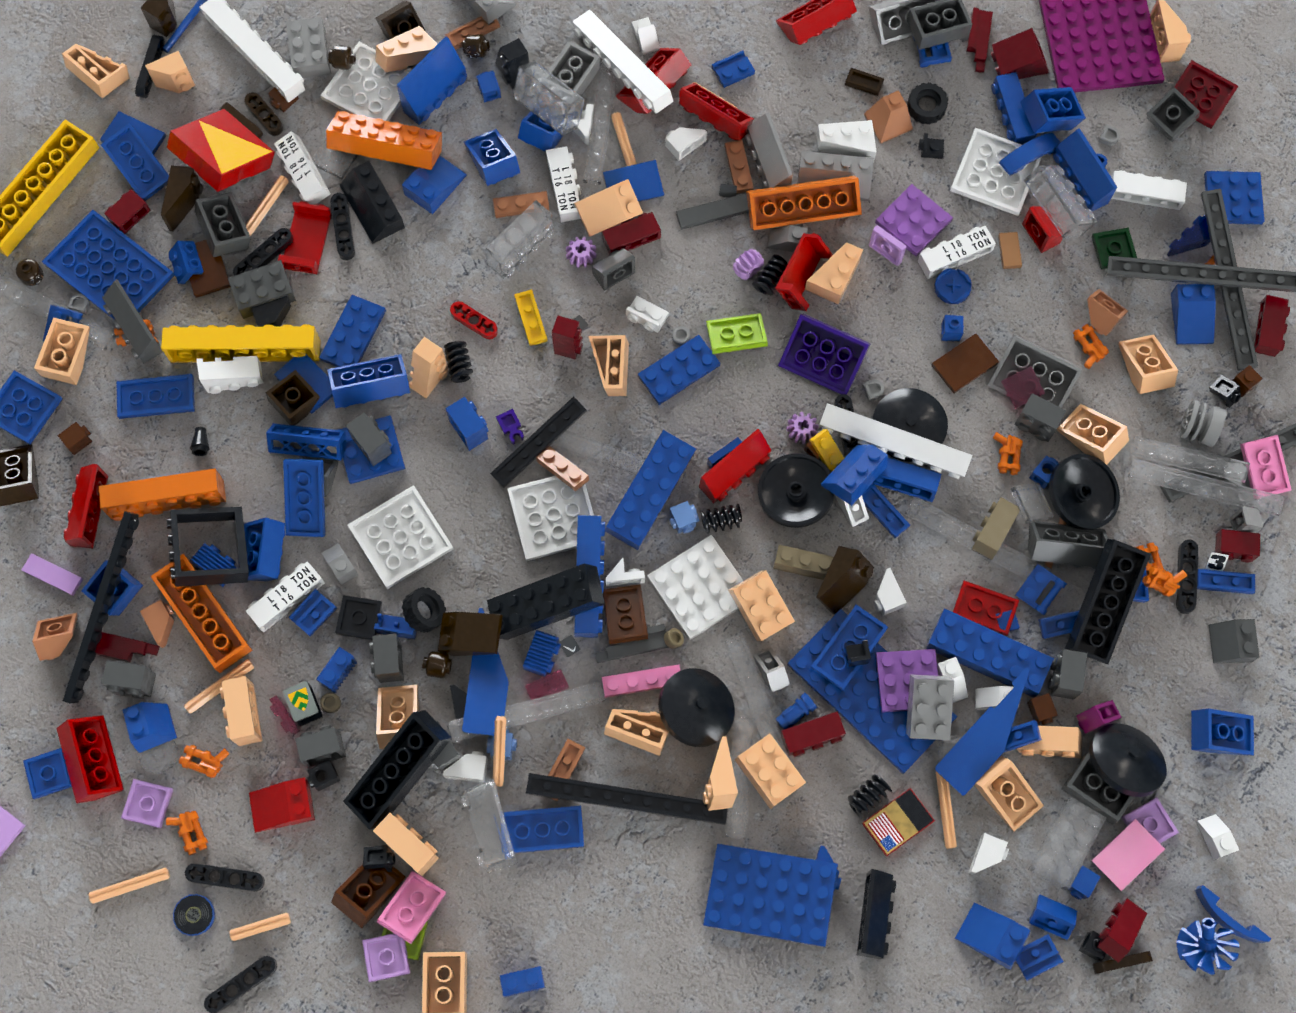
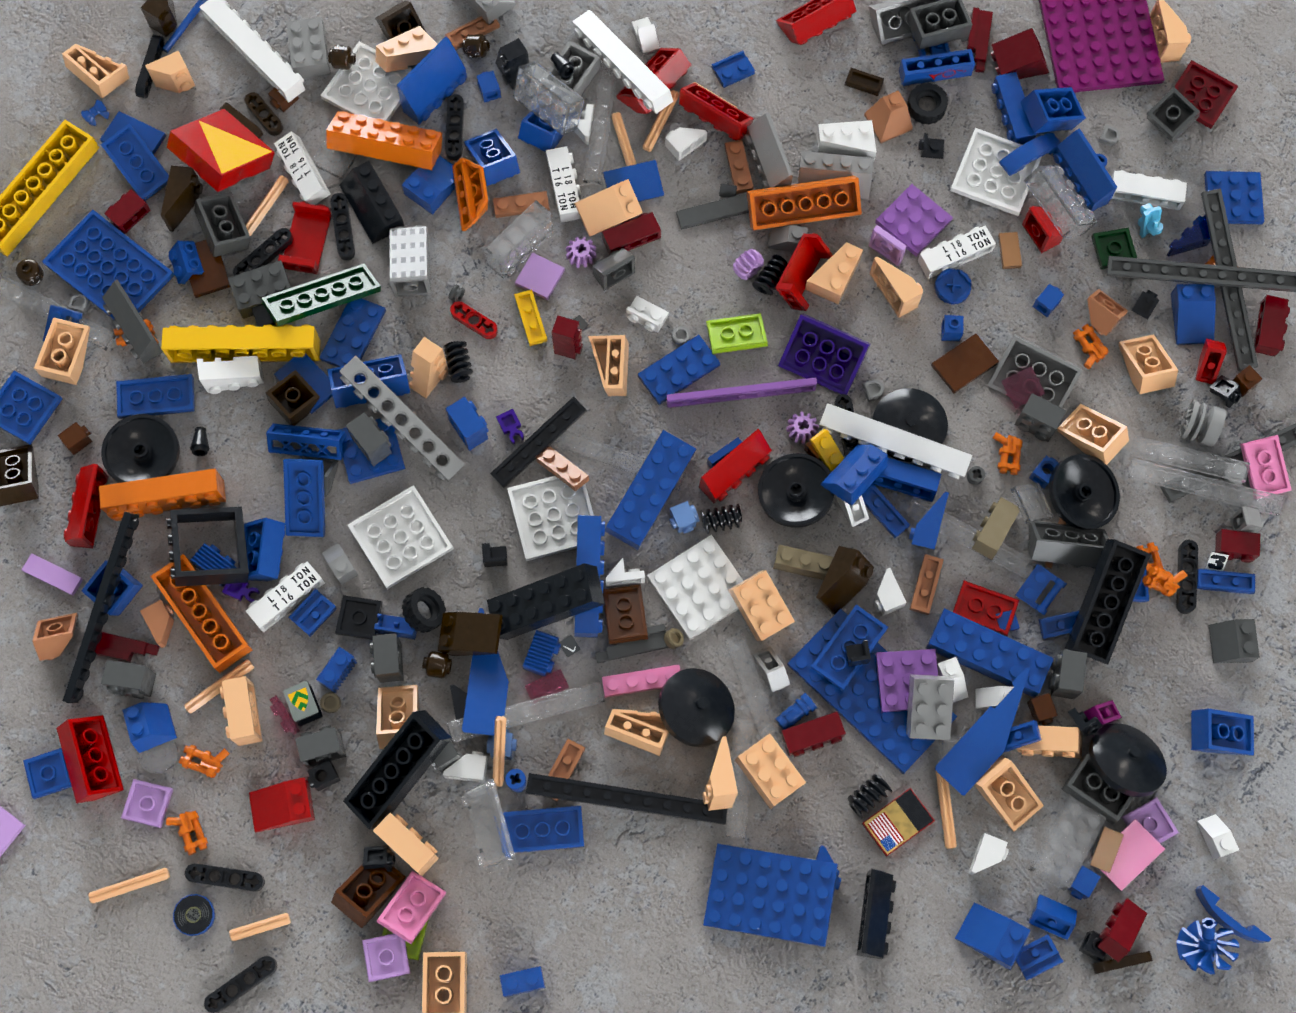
none -> blue piece [81,100,110,126]
none -> black dish [101,414,180,483]
none -> dark purple plate [222,583,260,603]
none -> plate [262,264,381,327]
none -> light grey brick [339,355,465,482]
none -> slope [389,225,431,297]
none -> black beam [445,94,464,161]
none -> dark grey bush [448,284,465,302]
none -> orange wedge [452,158,488,232]
none -> black panel [482,543,508,567]
none -> blue axle [505,769,526,793]
none -> lavender tile [515,252,565,301]
none -> black cone [550,52,575,78]
none -> light nougat axle [643,90,679,152]
none -> medium lavender tile [666,378,817,408]
none -> light nougat slope [870,257,923,318]
none -> blue brick [899,49,975,86]
none -> blue slope [909,492,949,550]
none -> nougat plate [909,554,944,615]
none -> dark grey bush [967,466,985,485]
none -> blue brick [1033,284,1064,317]
none -> black bracket [1068,708,1102,737]
none -> medium nougat tile [1090,827,1124,873]
none -> black bracket [1131,290,1159,320]
none -> medium azure hips [1138,203,1163,238]
none -> red slope [1196,338,1227,384]

